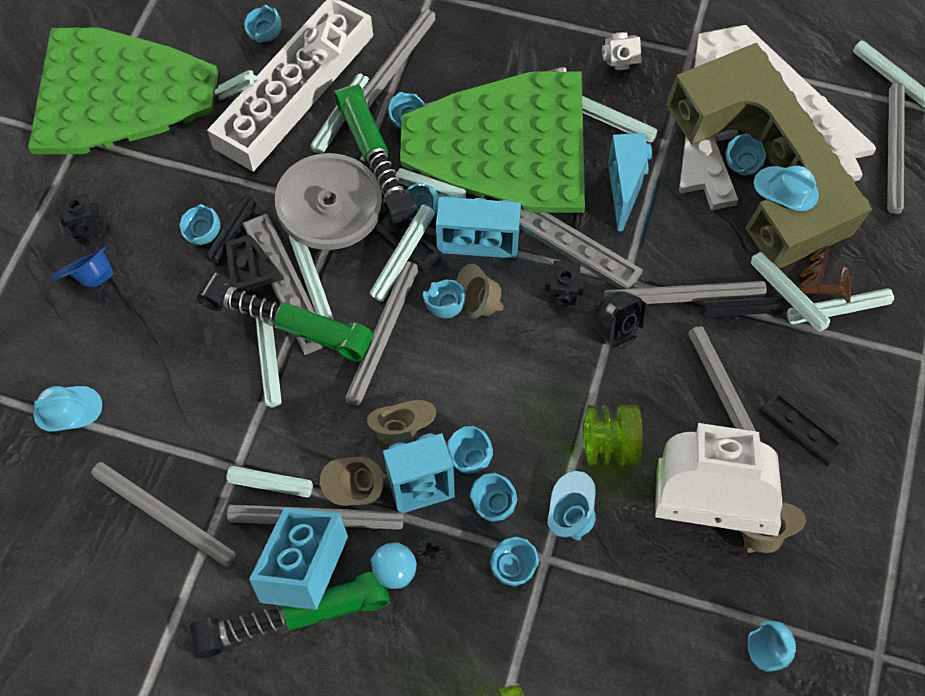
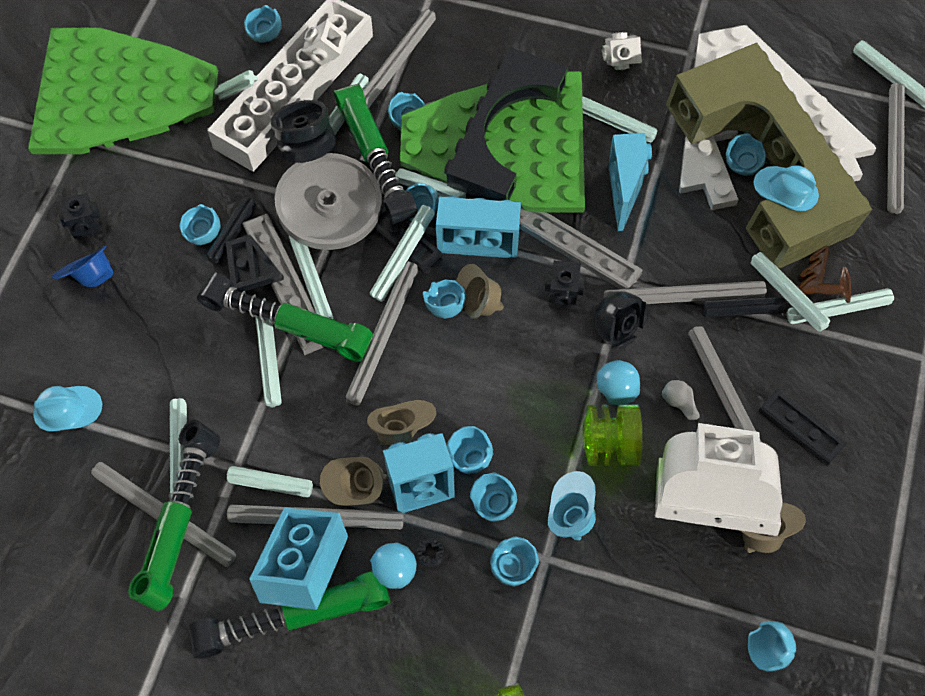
none -> green piece [128,419,220,611]
none -> light aqua axle [170,398,187,498]
none -> black wheel [270,100,335,163]
none -> black arch [444,47,568,201]
none -> medium azure hair [597,360,640,405]
none -> light grey animal [662,380,700,420]

